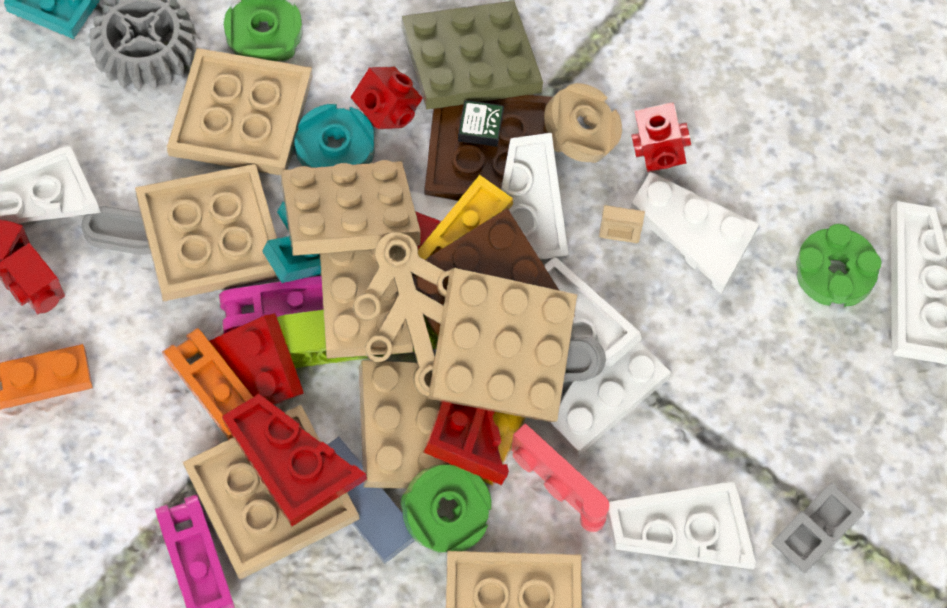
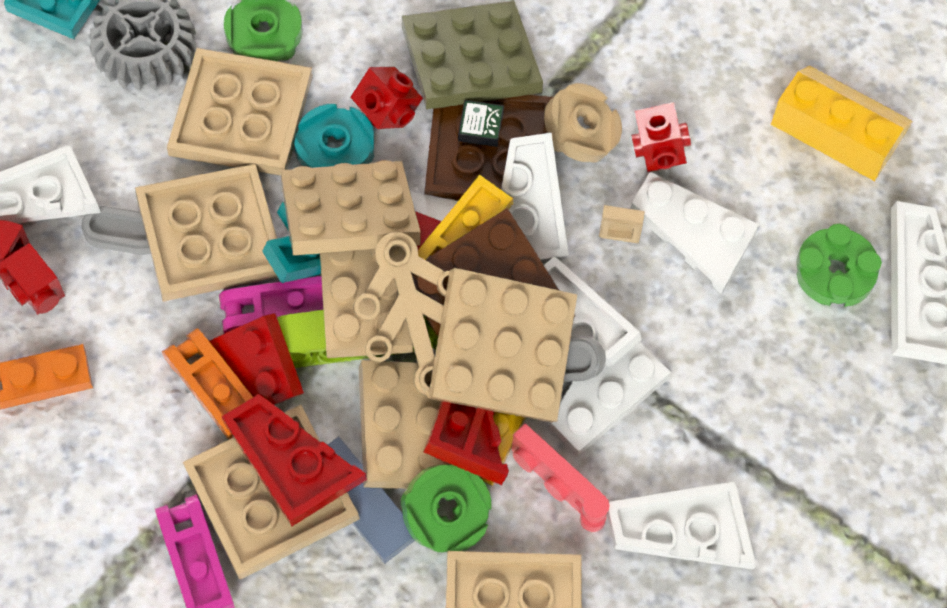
light grey slope [771,482,864,574] -> none
none -> yellow slope [771,65,913,182]

